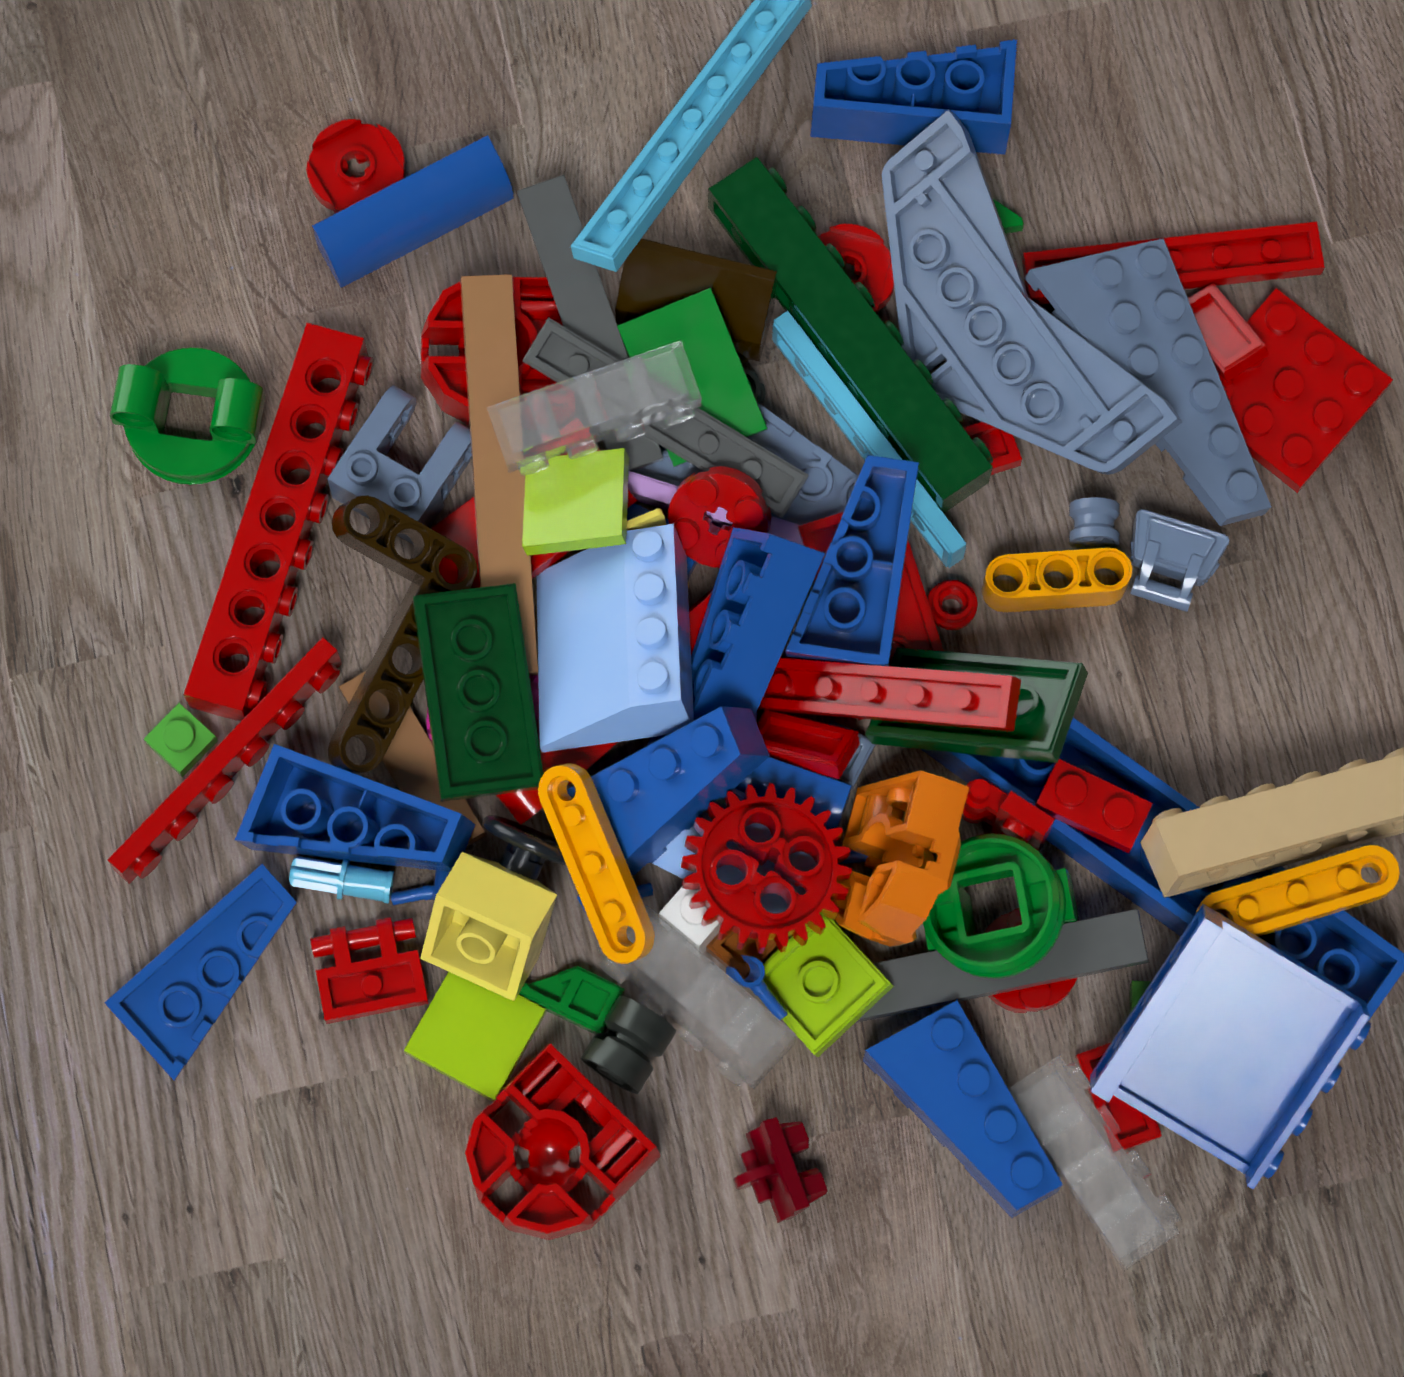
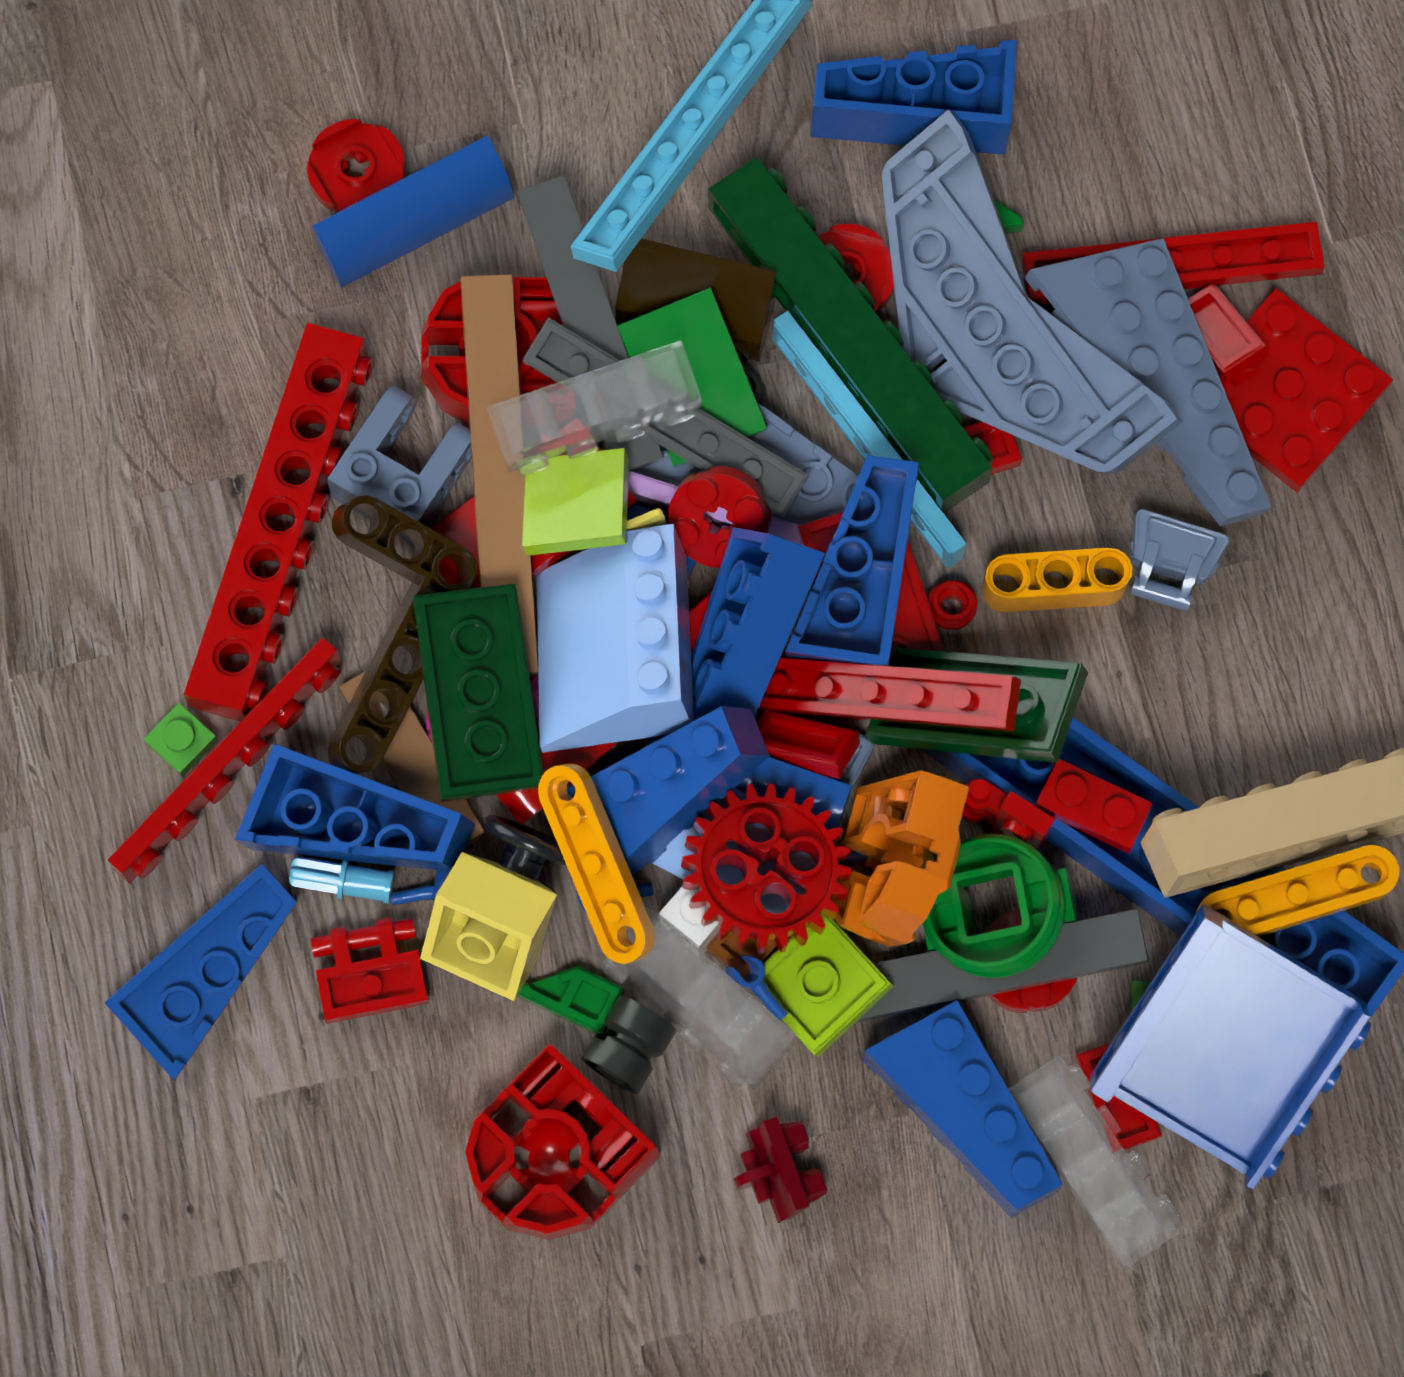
green piece [110,348,266,485] -> none
lime tile [404,972,547,1102] -> none
sand blue wheel [1069,497,1120,549] -> none

